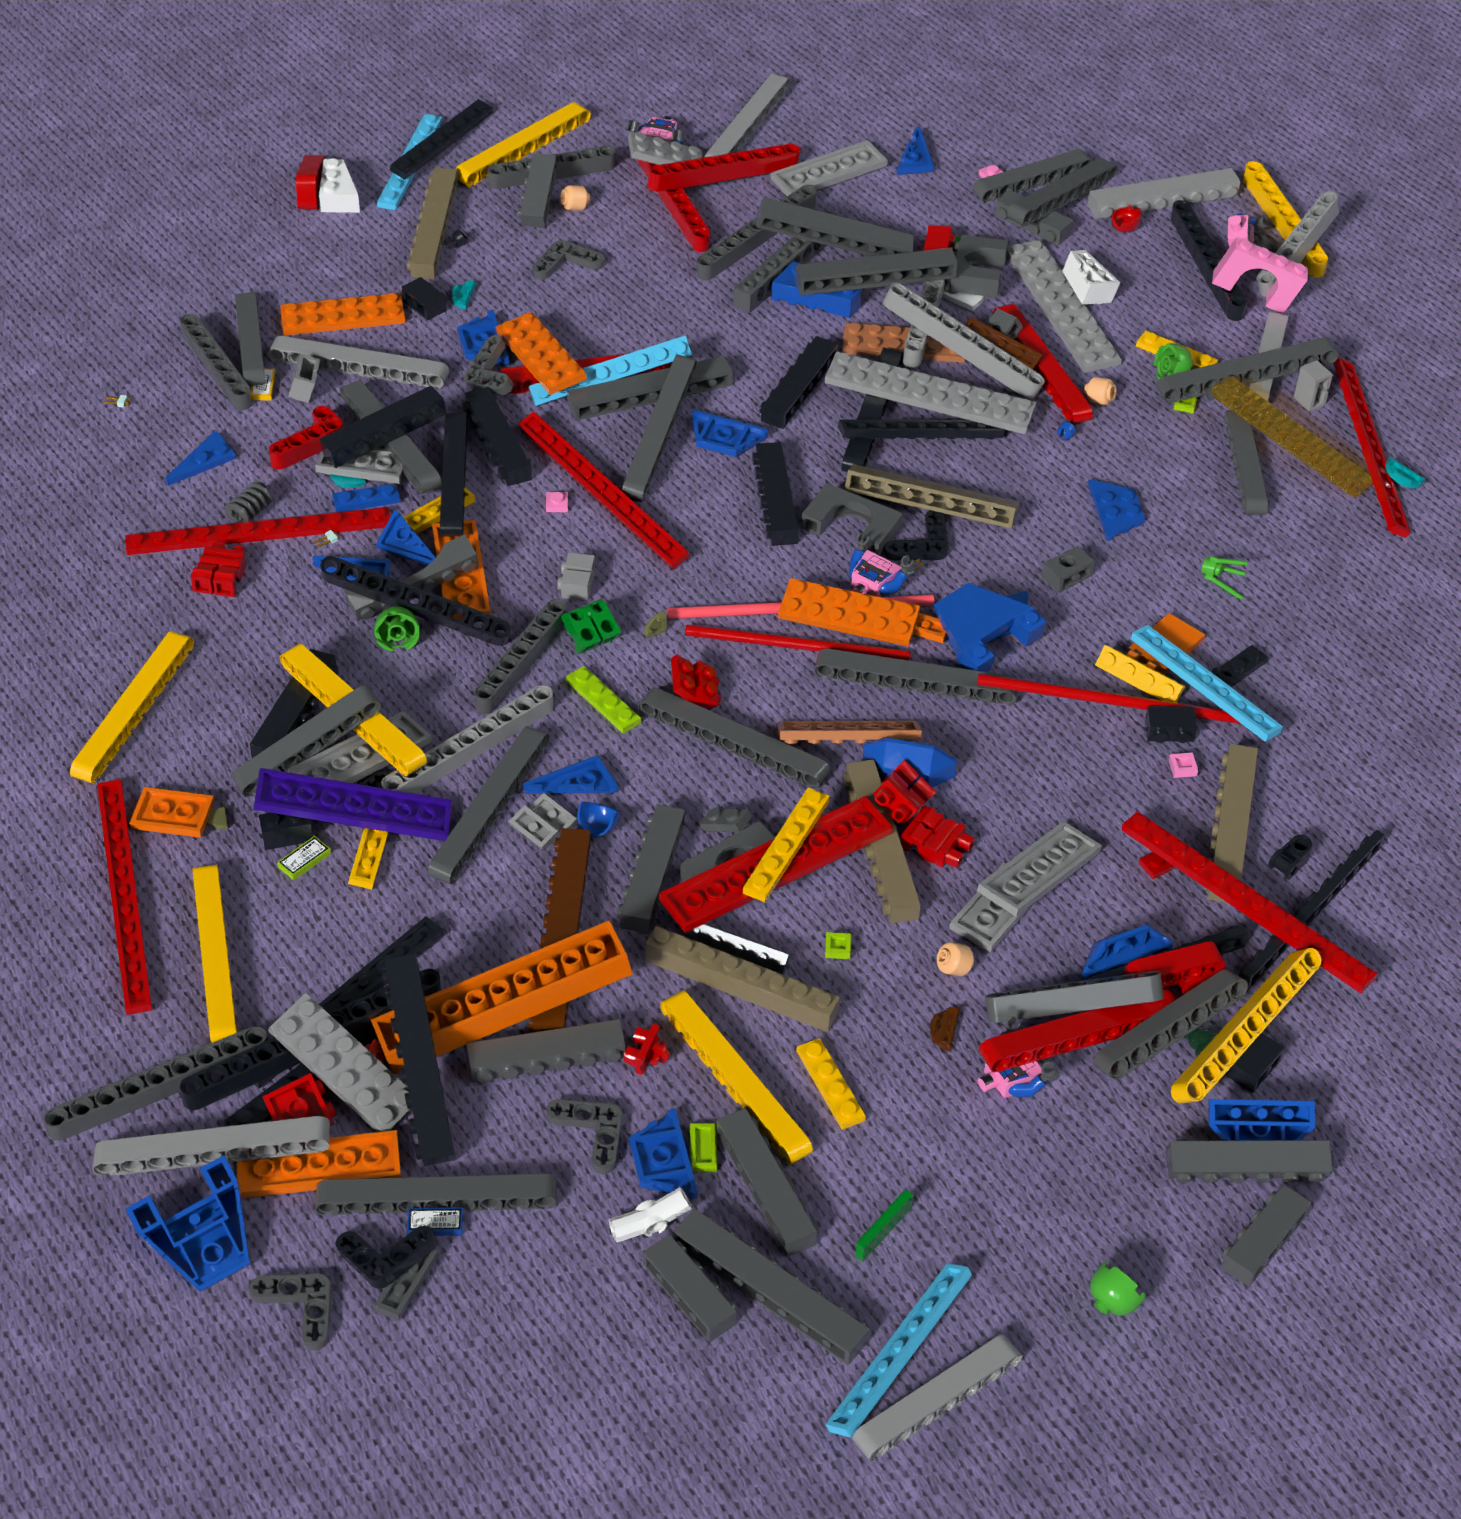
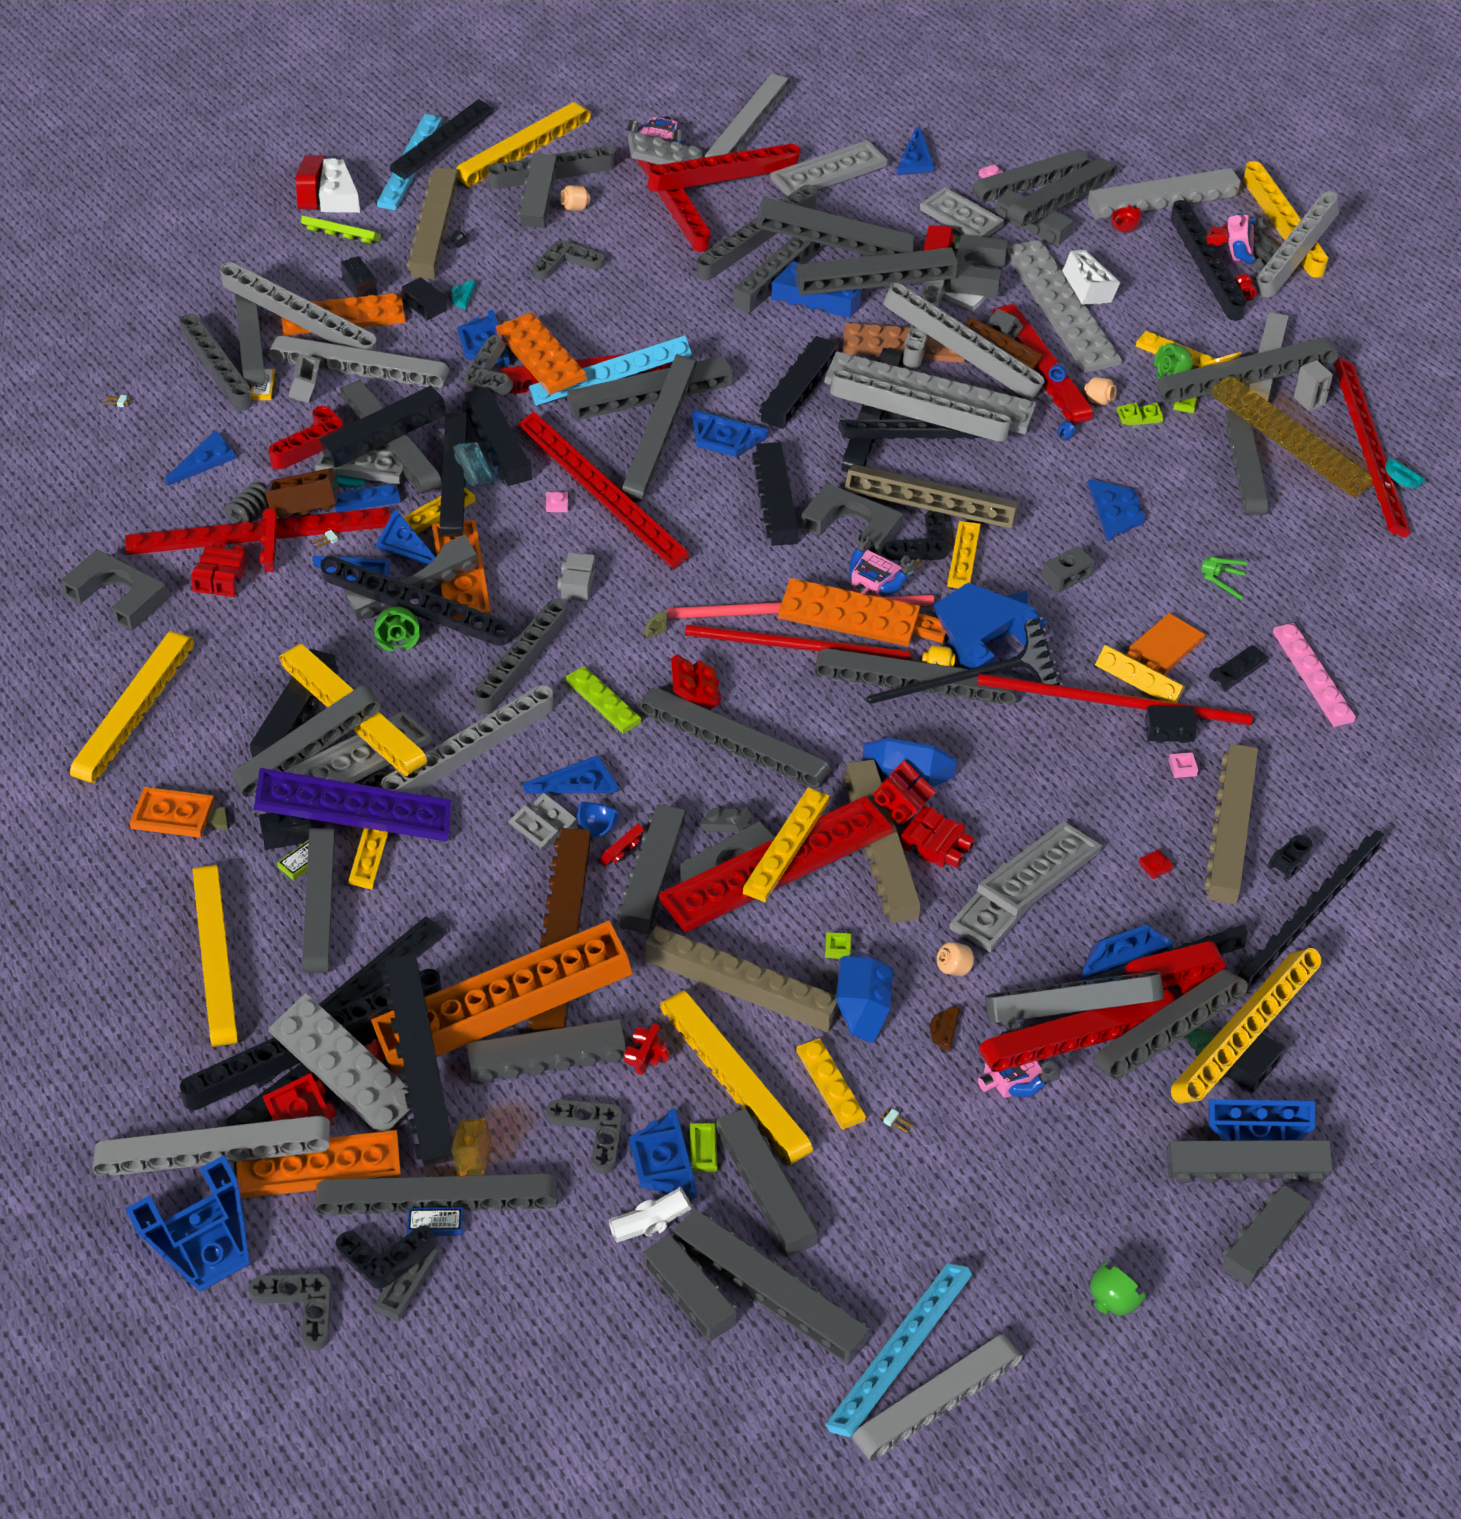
dark grey beam [44,1026,268,1141] -> none
red plate [97,779,152,1015] -> none
dark grey beam [428,726,549,885] -> none
green hips [561,599,621,654] -> none
black plate [691,923,791,975] -> none
nougat plate [778,721,922,744] -> none
green tile [855,1190,913,1262] -> none
red plate [1121,811,1377,994] -> none
medium azure plate [1131,625,1283,742] -> none
bright pink arch [1212,237,1308,313] -> none
none -> dark grey arch [61,549,168,631]
none -> light grey beam [220,262,377,351]
none -> red plate [260,508,278,572]
none -> reddish brown brick [265,468,340,519]
none -> lime plate [301,216,381,244]
none -> dark grey beam [303,828,335,972]
none -> black brick [341,256,377,297]
none -> clear yellow brick [451,1118,492,1176]
none -> clear light blue plate [453,443,495,486]
none -> red plate [599,823,645,866]
none -> light grey beam [830,370,1011,442]
none -> blue wedge [836,951,894,1043]
none -> black piece [867,617,1063,704]
none -> piece [881,1109,913,1133]
none -> light grey plate [920,187,1004,238]
none -> yellow head [922,645,956,667]
none -> yellow plate [947,521,980,588]
none -> blue hinge [1049,363,1067,382]
none -> lime slope [1116,402,1163,425]
none -> yellow dish [1201,352,1242,366]
none -> red plate [1206,224,1228,246]
none -> red wheel [1234,274,1257,301]
none -> bright pink plate [1273,623,1356,727]

